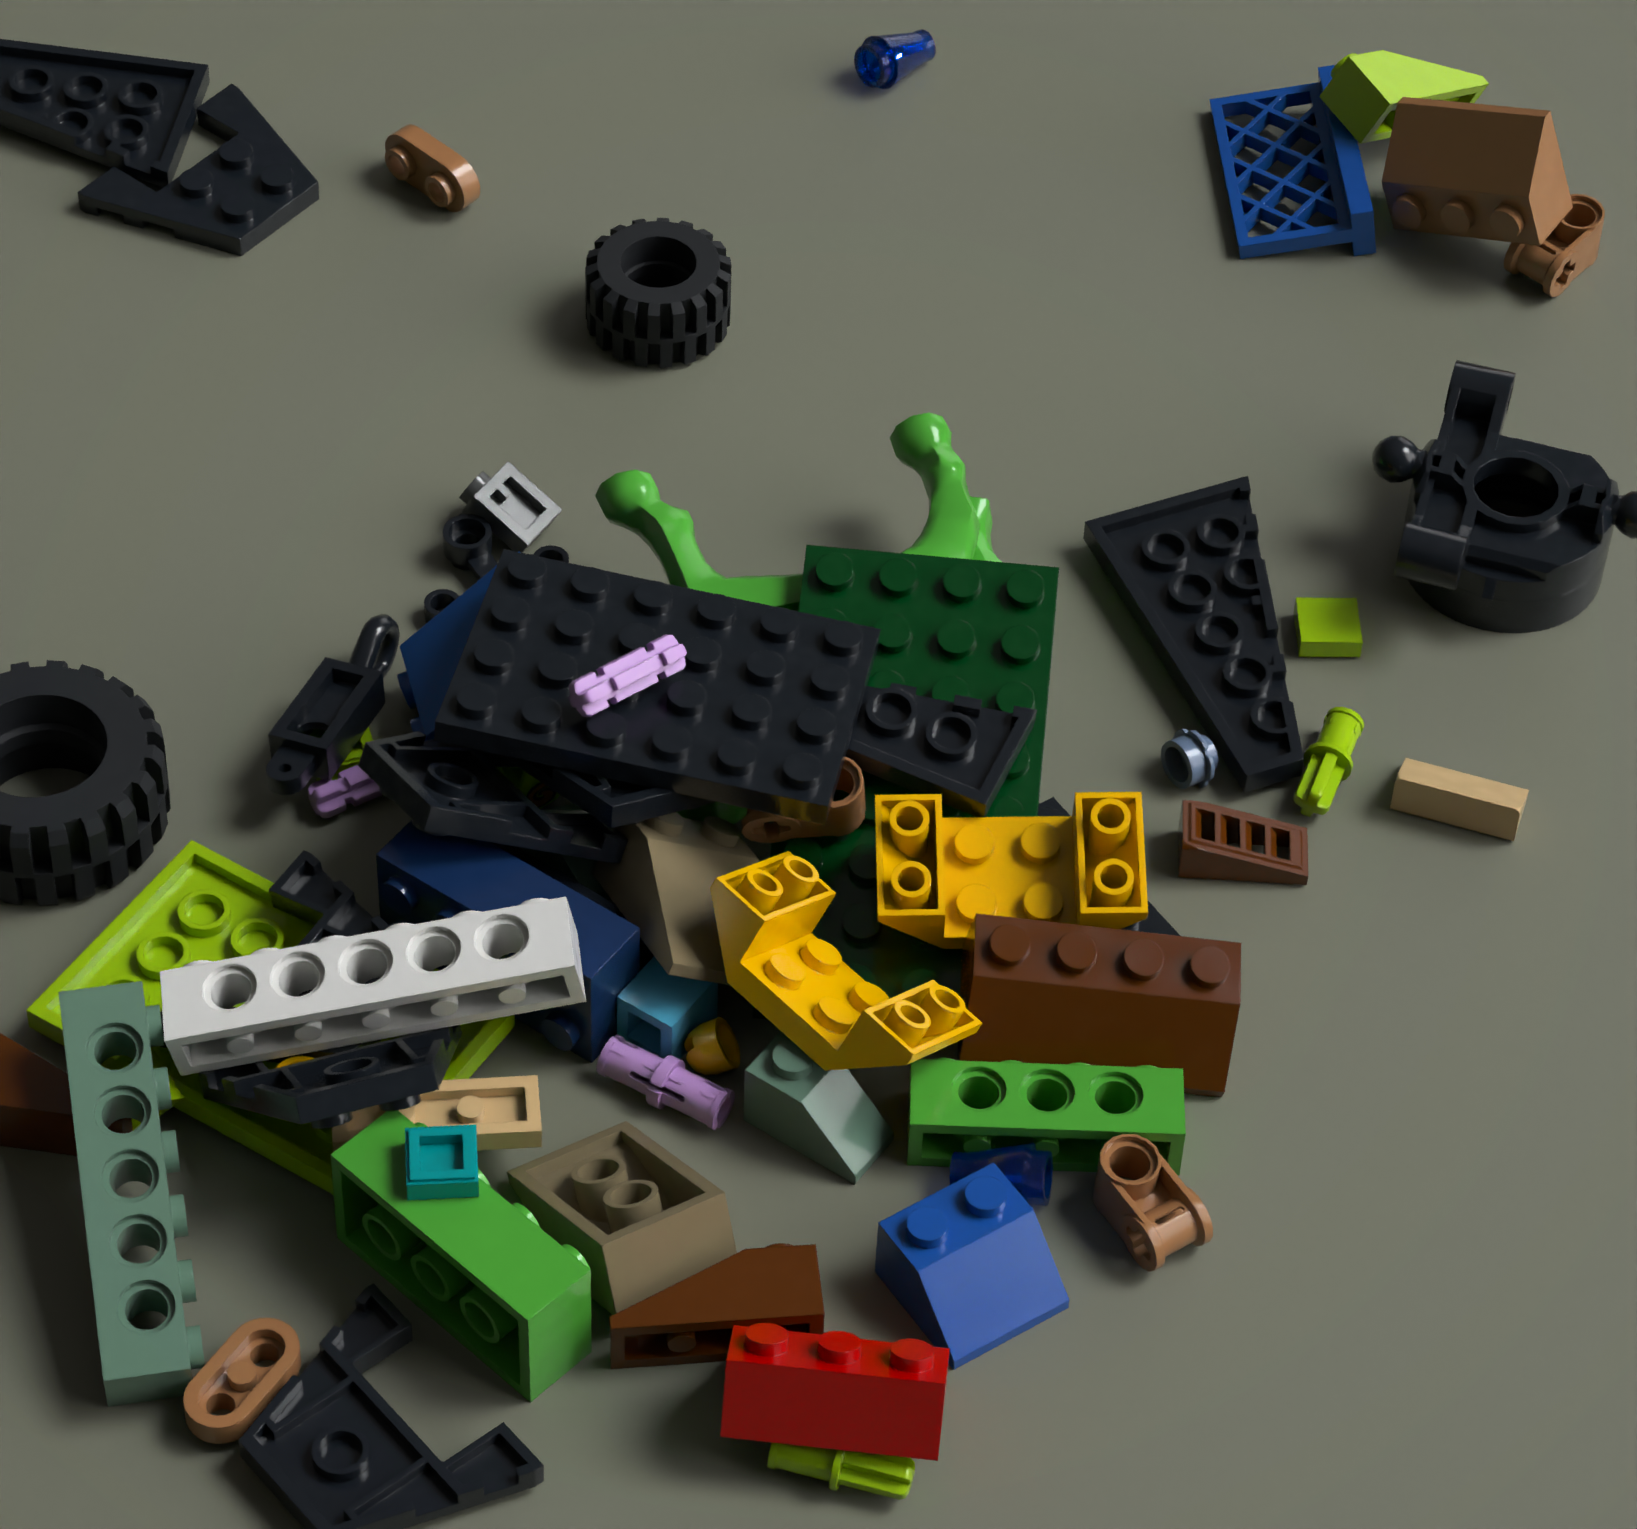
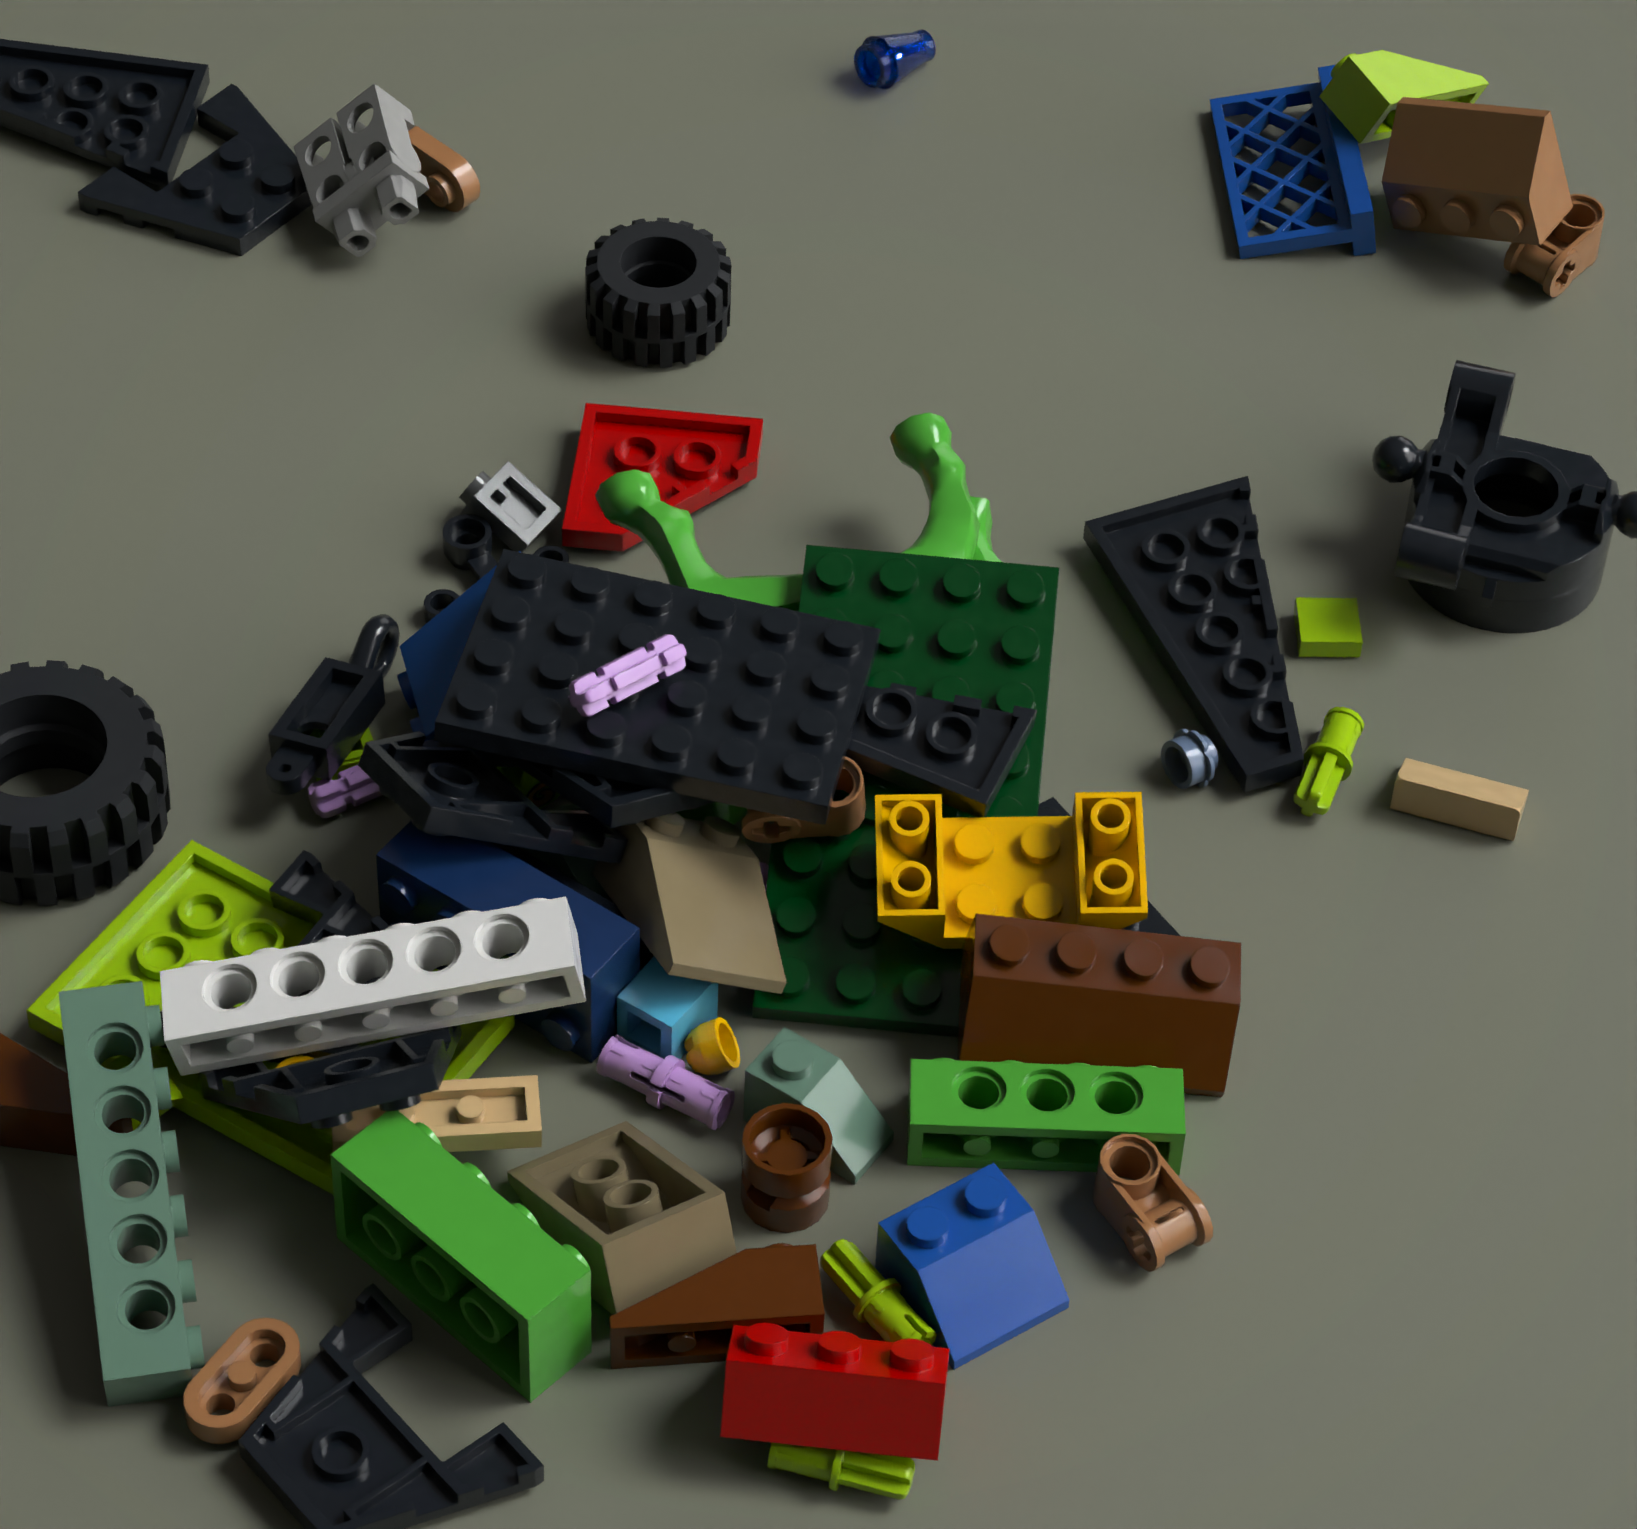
teal tile [405,1125,479,1200] -> none
yellow slope [710,851,982,1071] -> none
clear blue cone [949,1143,1053,1207] -> none
reddish brown slope [1178,800,1308,885] -> none
none -> light grey hips [293,83,430,257]
none -> red plate [562,403,763,552]
none -> reddish brown wheel [741,1103,833,1233]
none -> lime axle [820,1239,937,1345]

